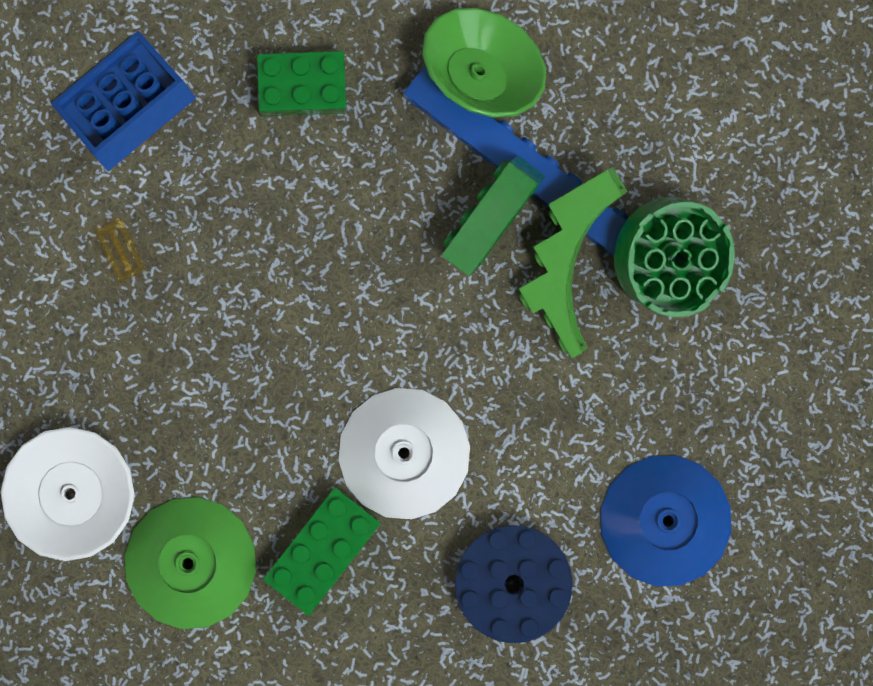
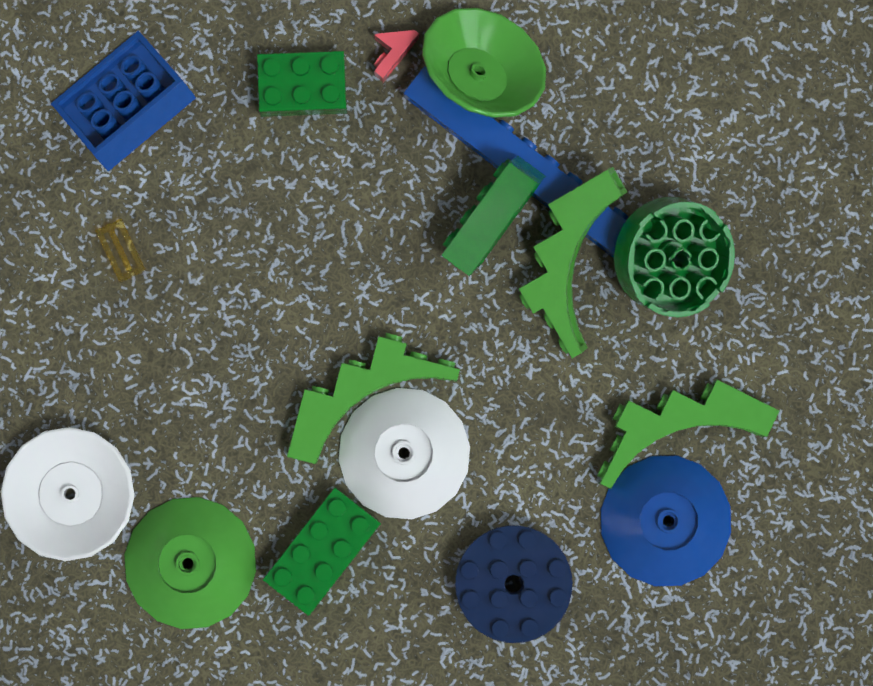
none -> bright green arch [287,333,460,464]
none -> coral slope [374,30,419,83]
none -> bright green arch [597,380,779,489]

